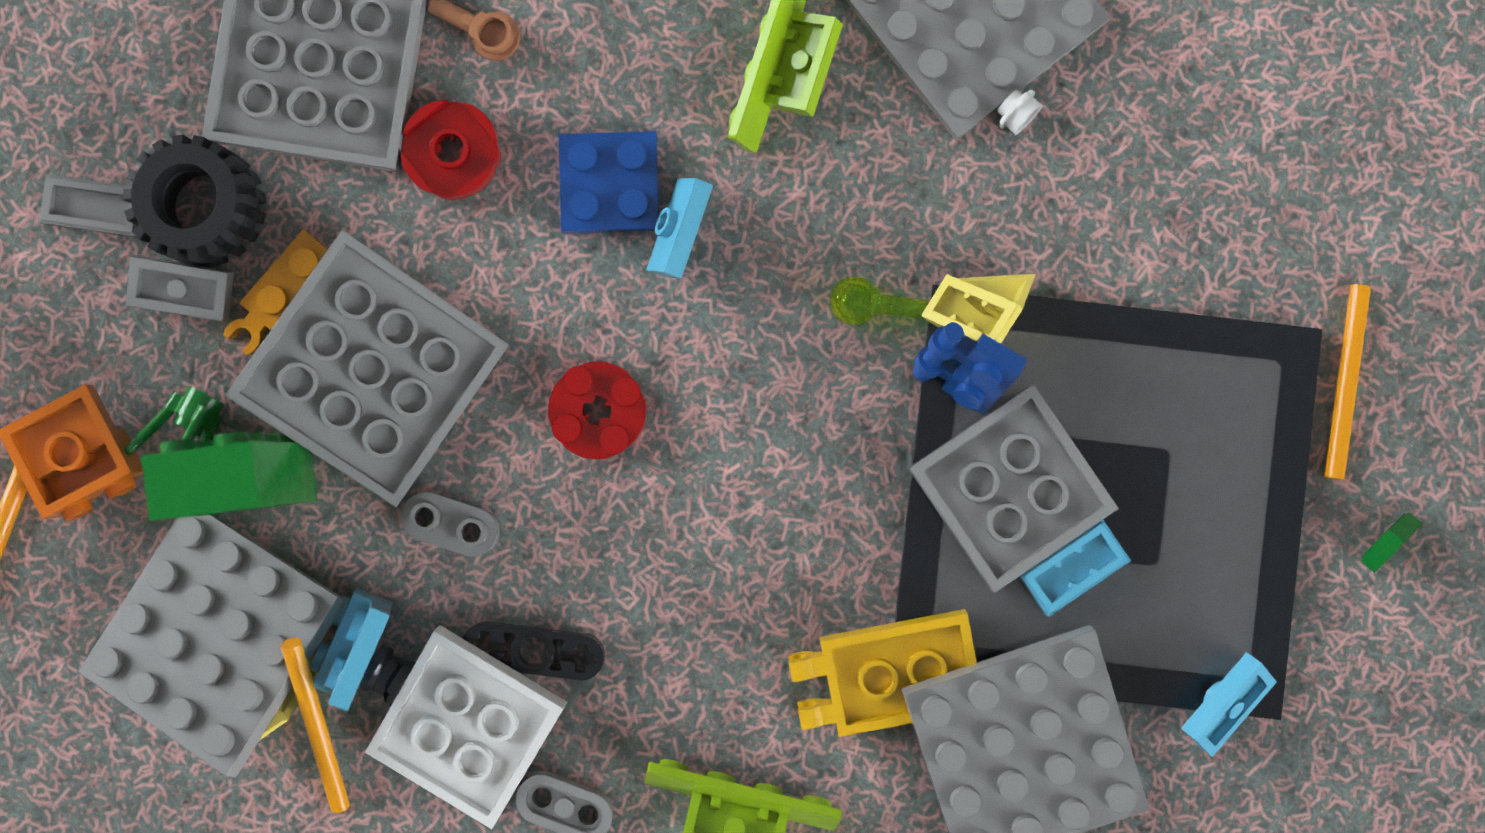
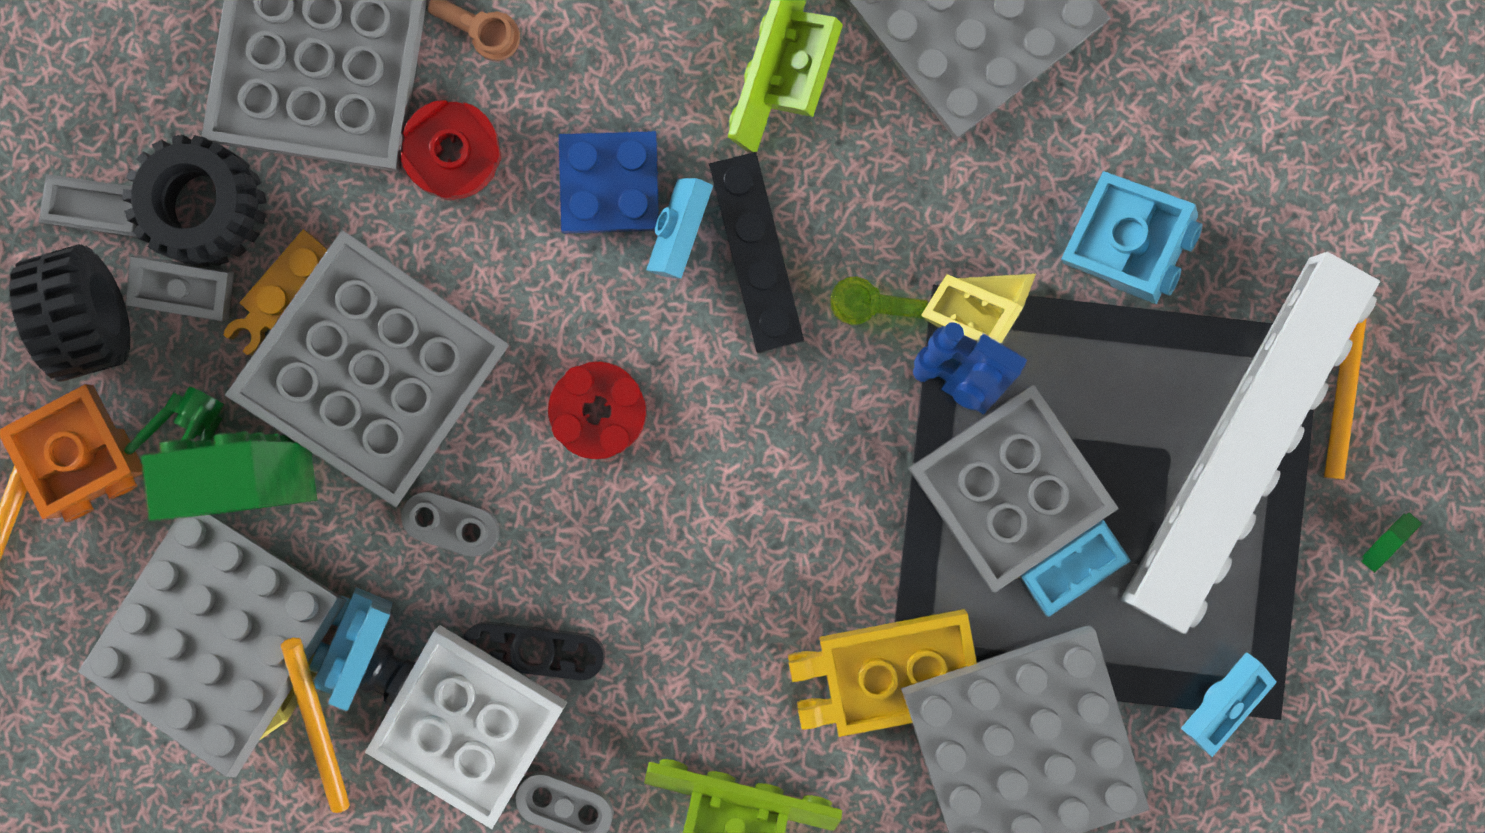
white plate [997,89,1043,135] -> none
none -> black tyre [9,244,130,382]
none -> black plate [709,152,804,353]
none -> medium azure plate [1061,171,1203,304]
none -> white brick [1120,251,1380,634]

